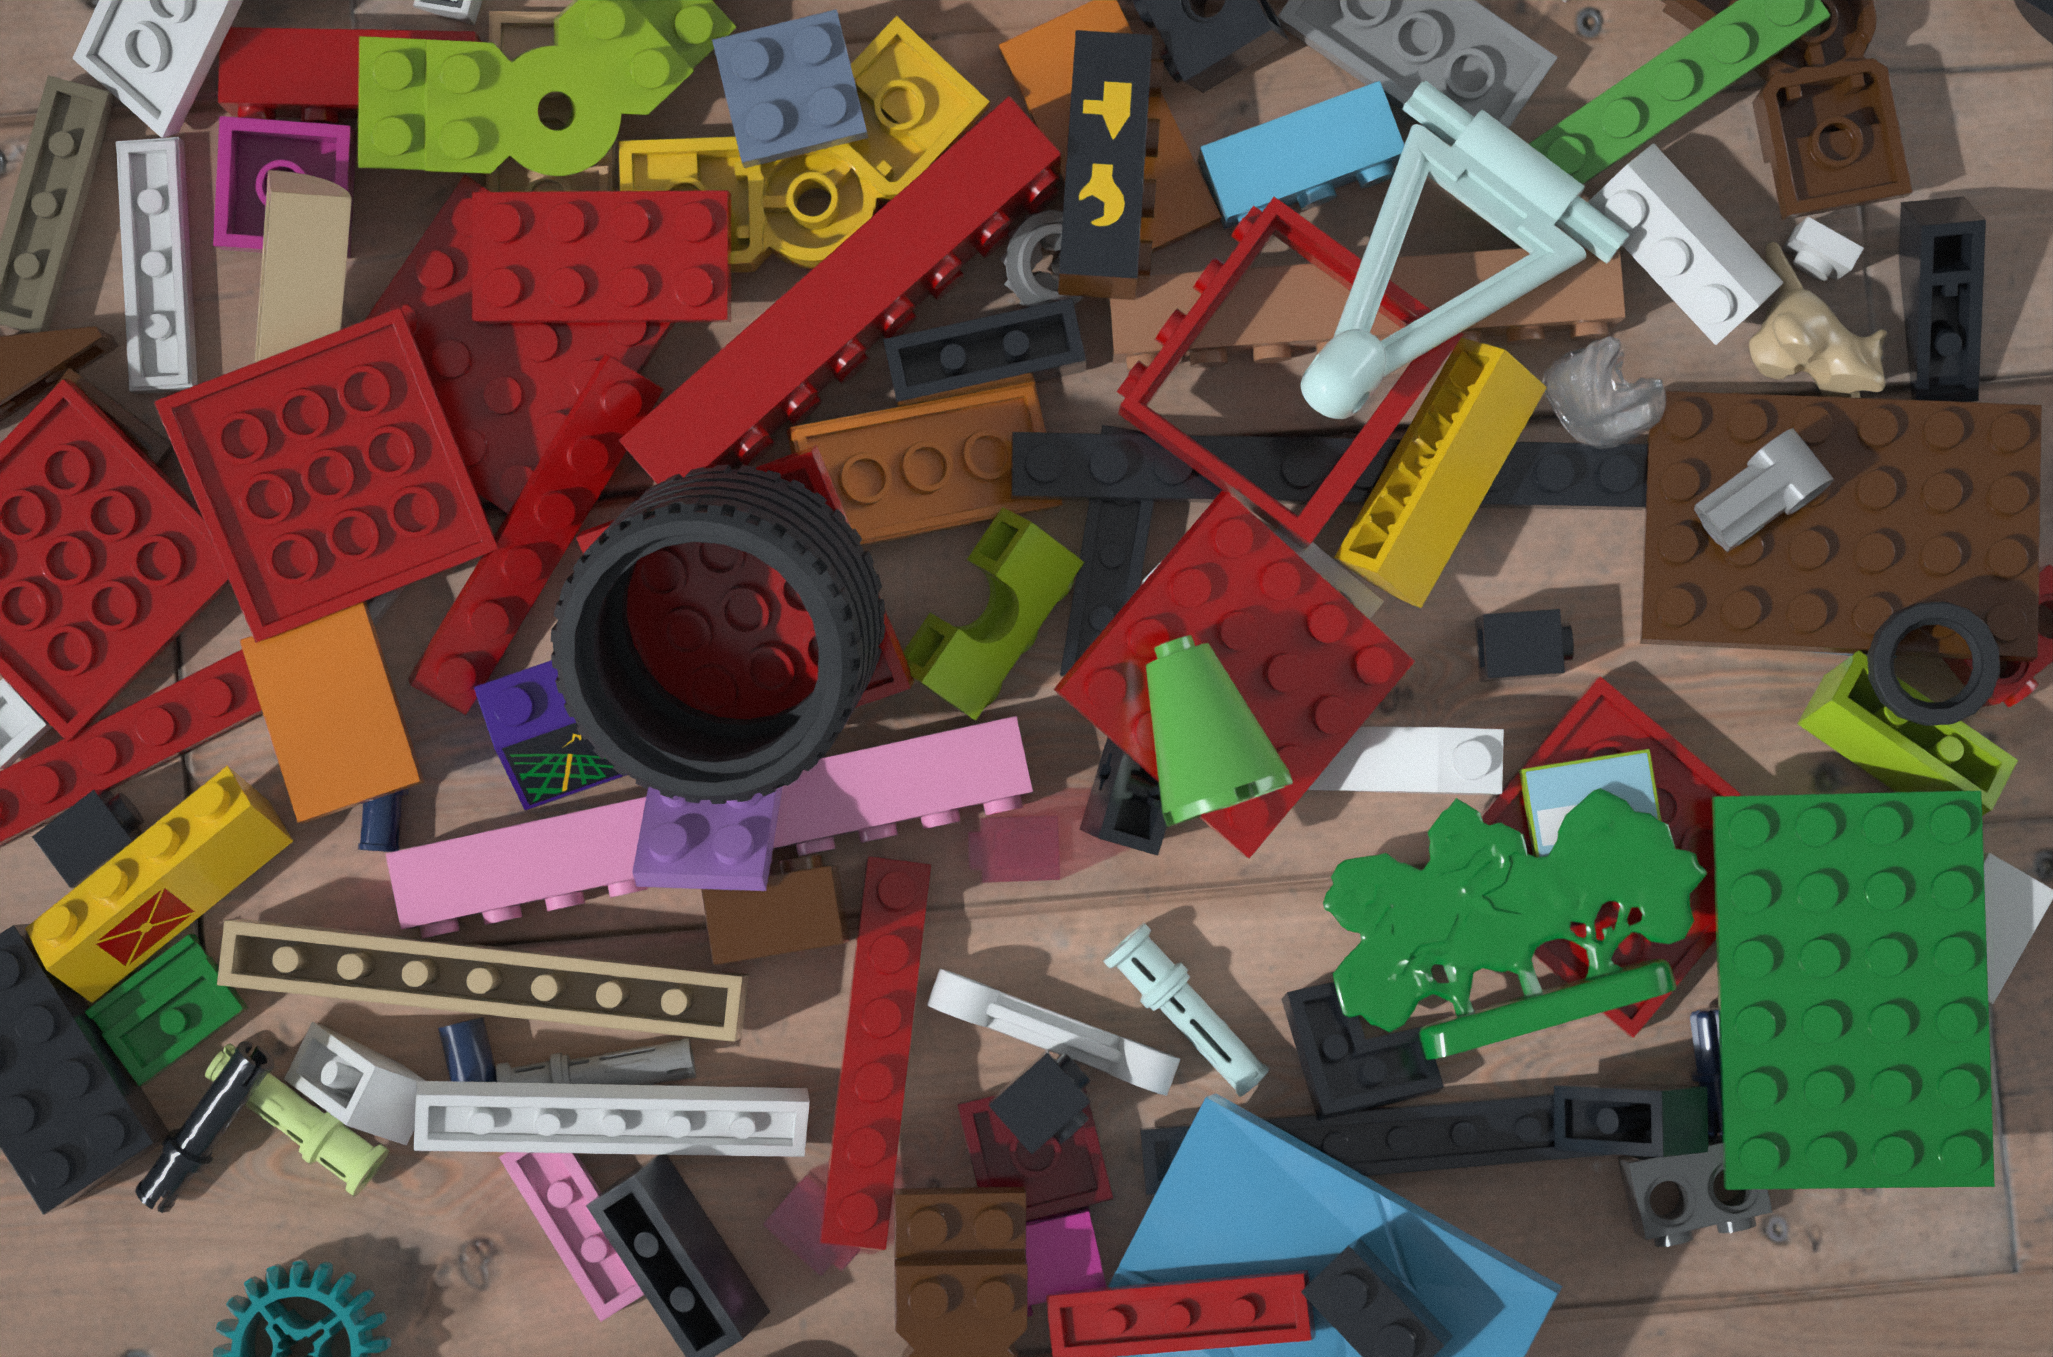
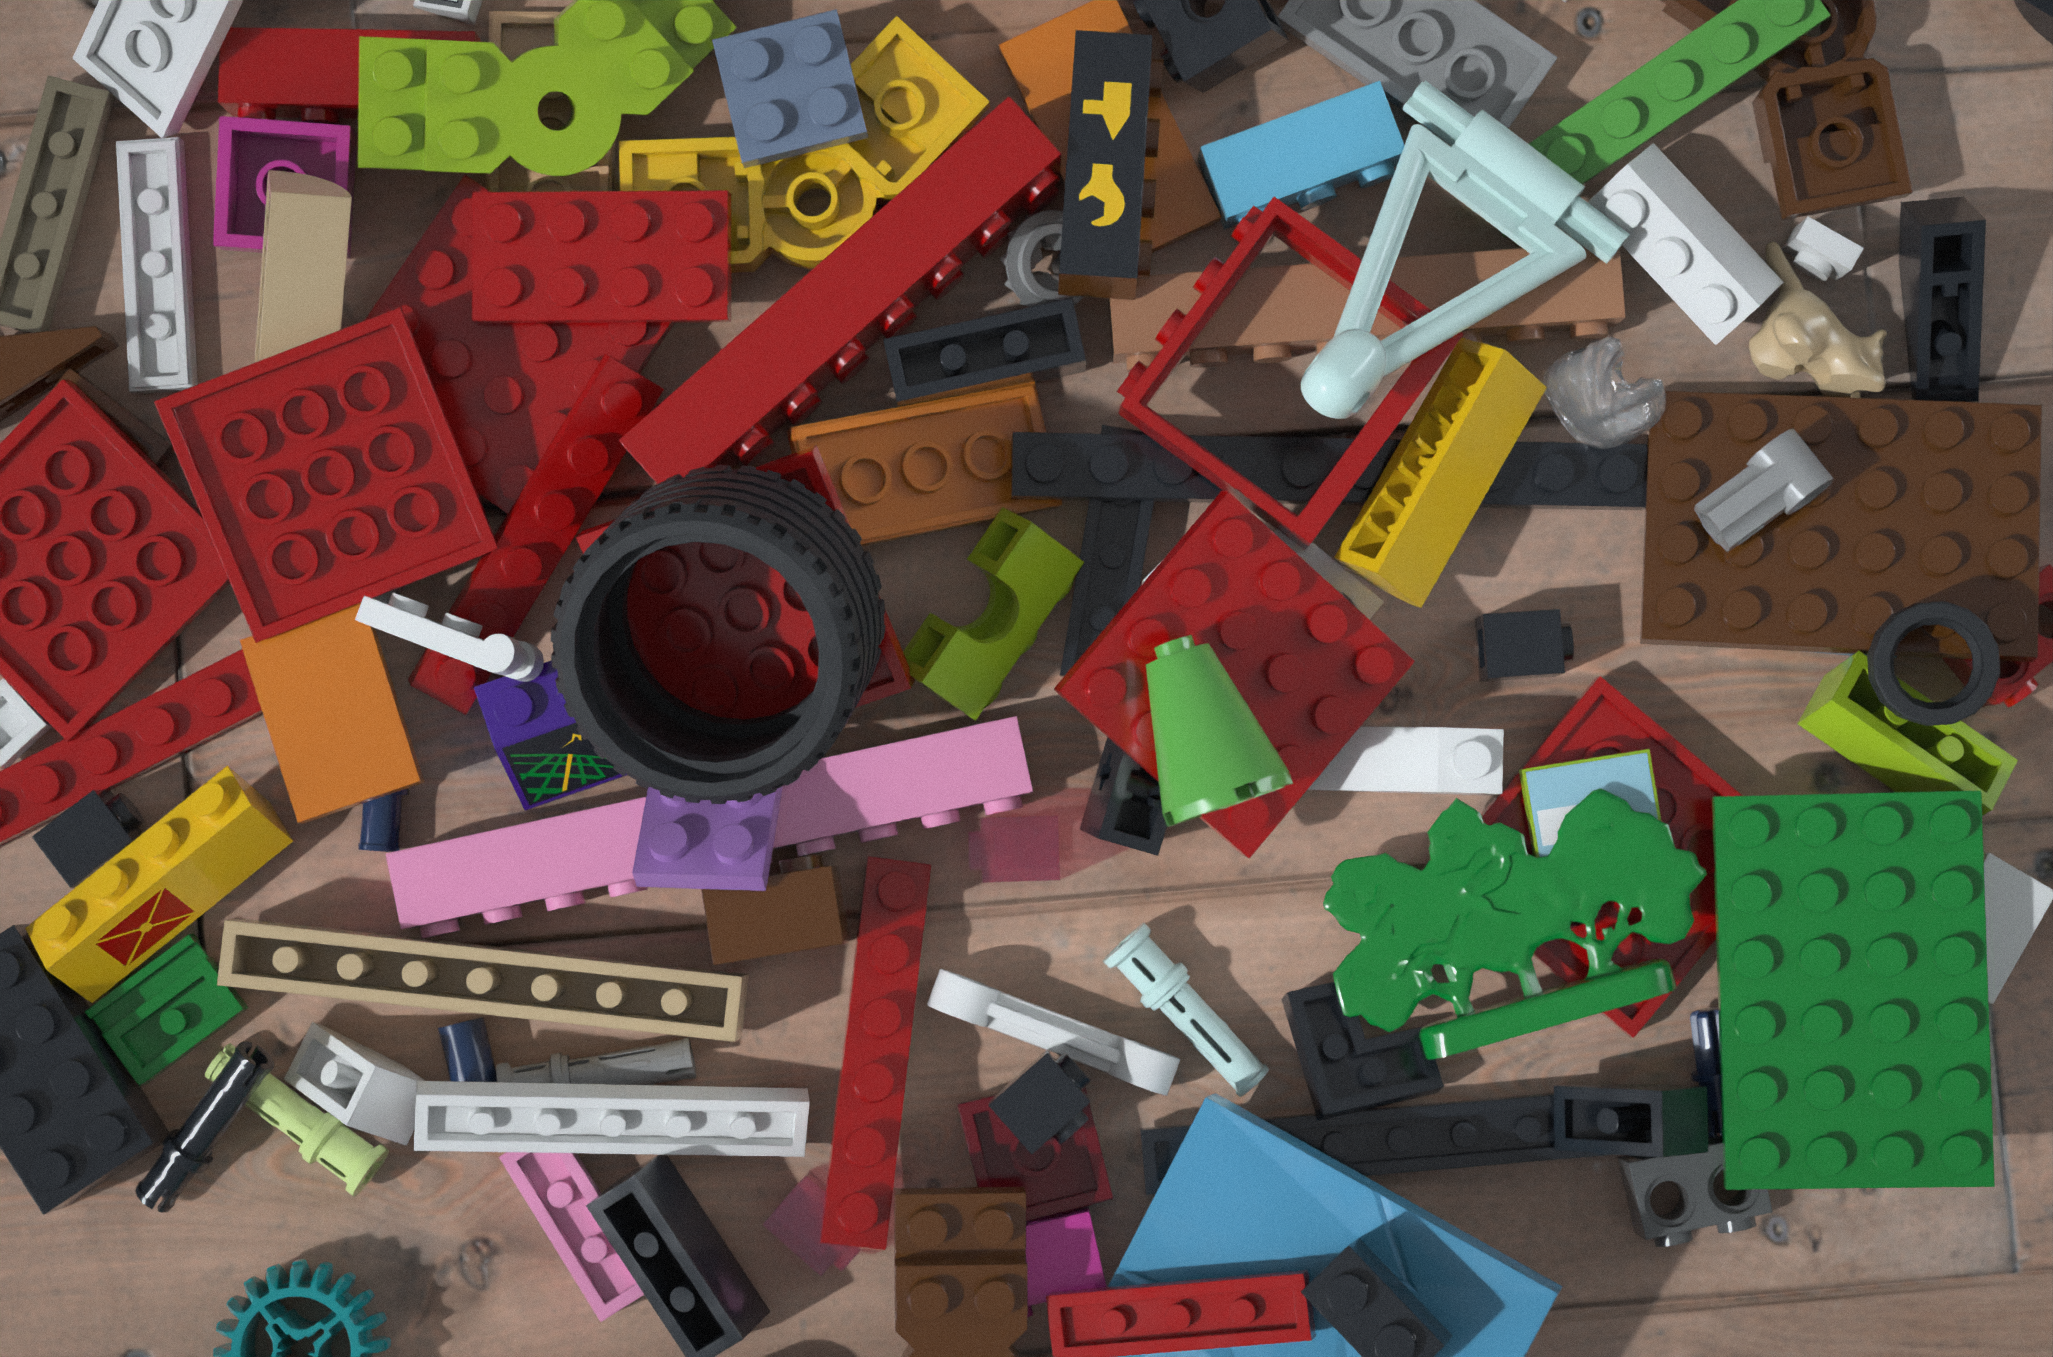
none -> white plate [355,592,544,682]

